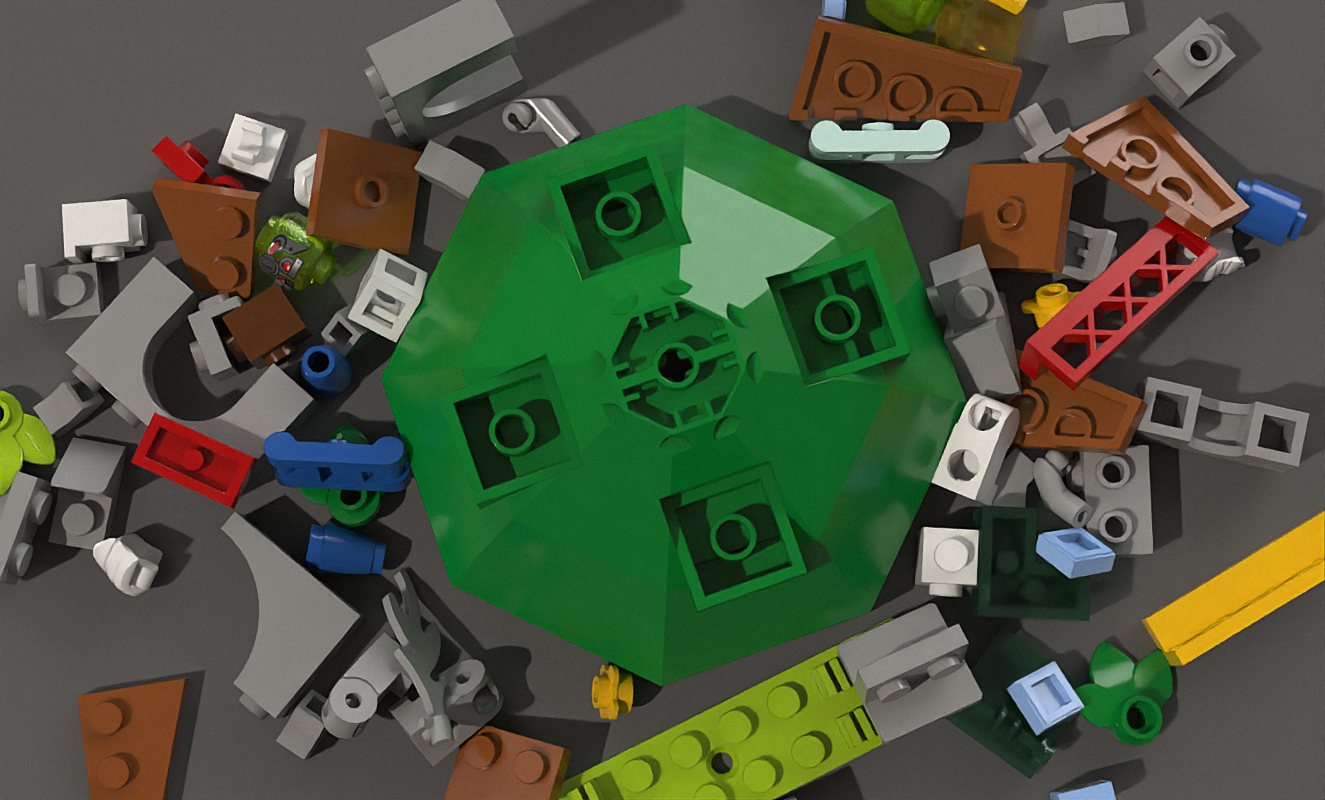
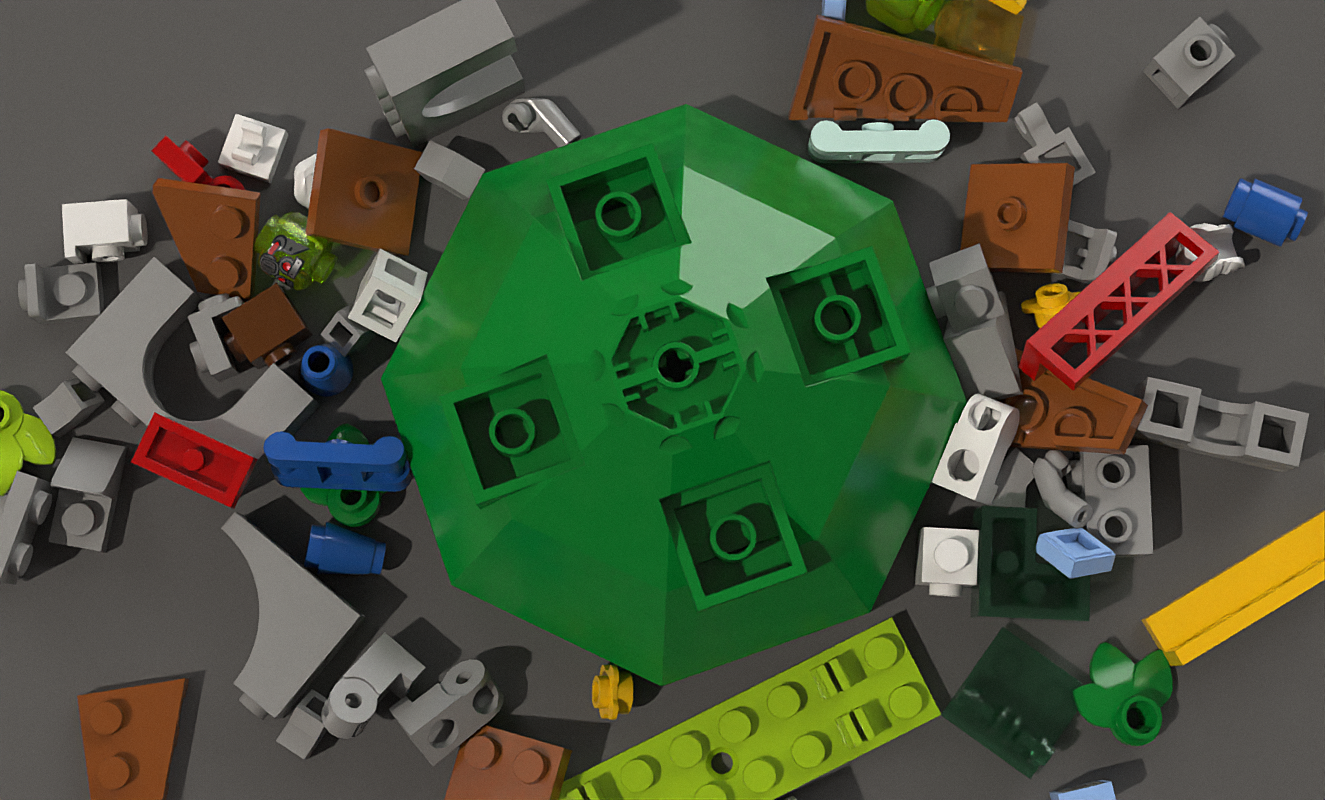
white arm [93,533,163,597] -> none
light grey piece [382,569,455,750] -> none
light grey bracket [837,603,982,745] -> none
light blue tile [1007,661,1084,735] -> none
dark orange wing [1062,96,1250,241] -> none
light grey piece [1063,2,1130,50] -> none

